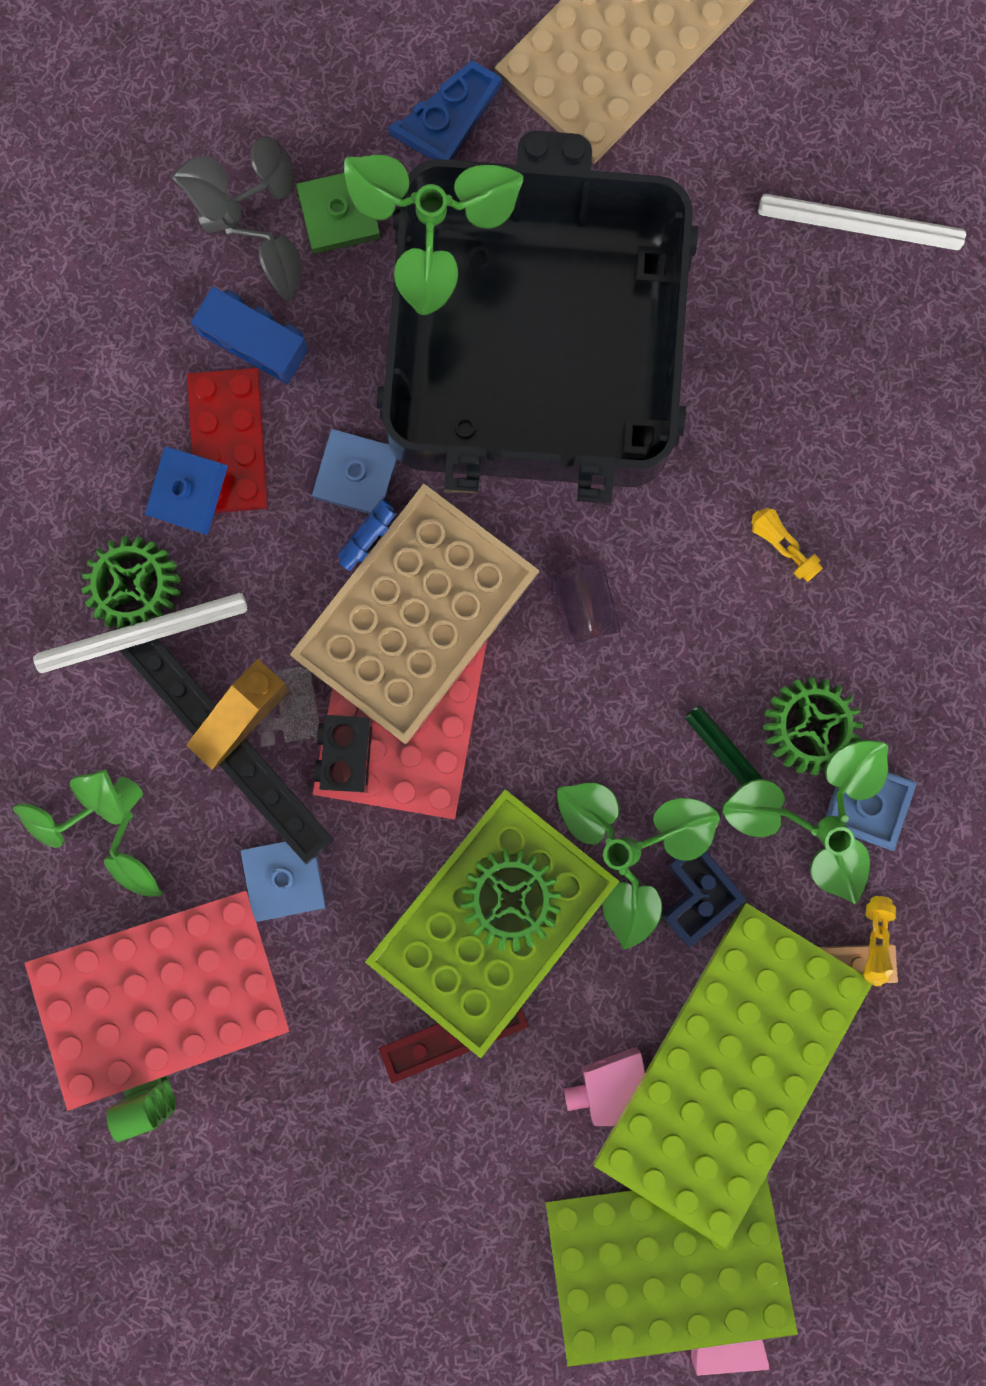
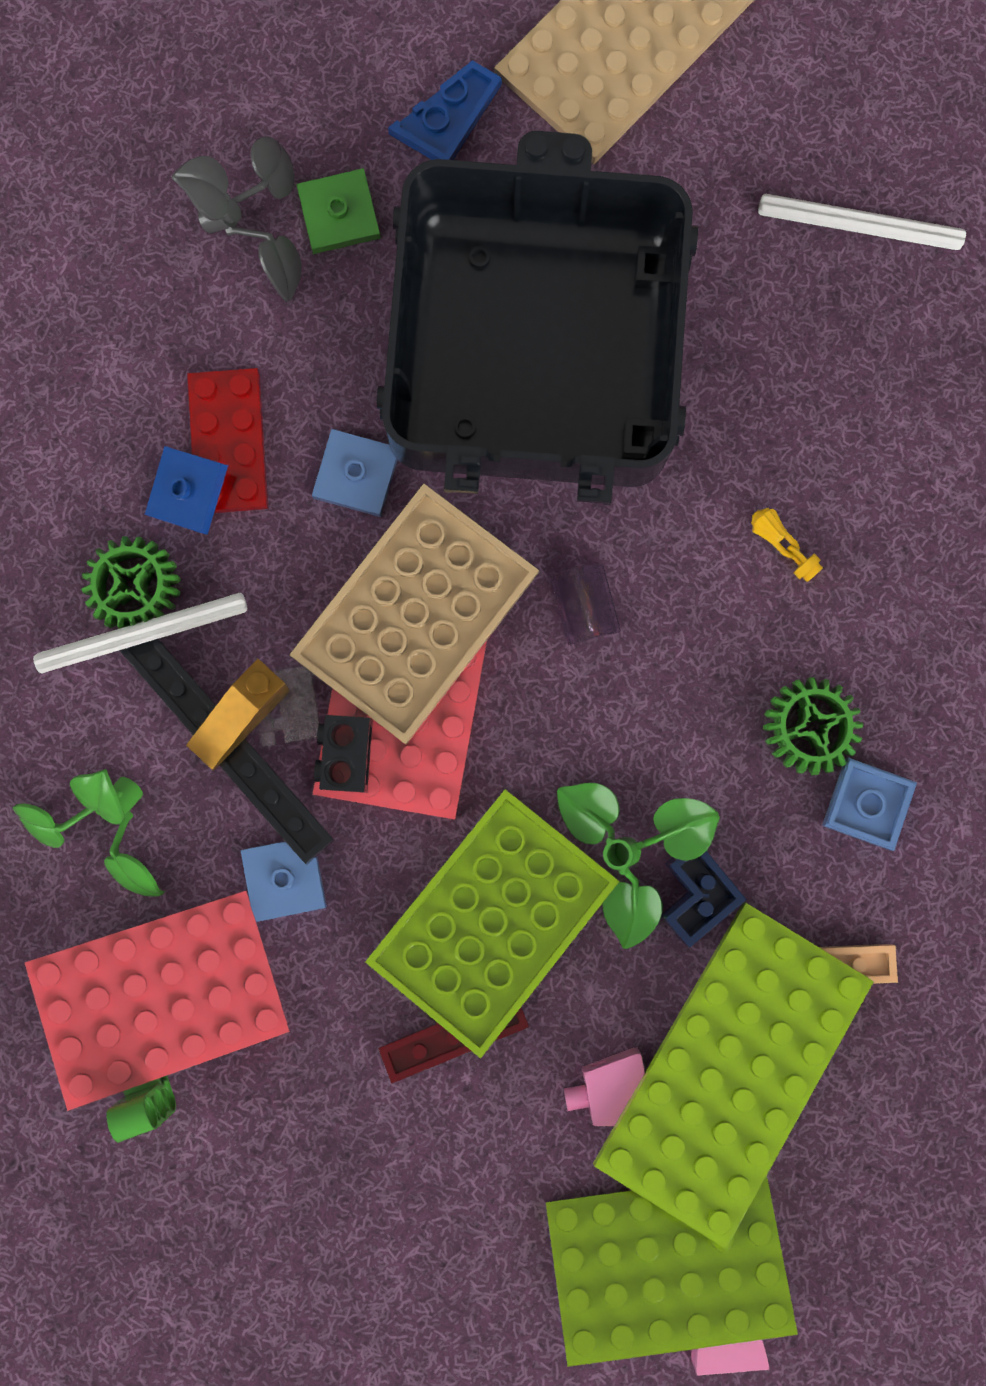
blue brick [191,286,309,385] -> none
blue plate [337,496,396,571] -> none
bright green plant [344,155,523,315] -> none
bright green gear [460,849,562,951] -> none
dark green axle [685,705,763,785] -> none
bright green plant [722,740,889,904] -> none
yellow piece [862,896,896,986] -> none

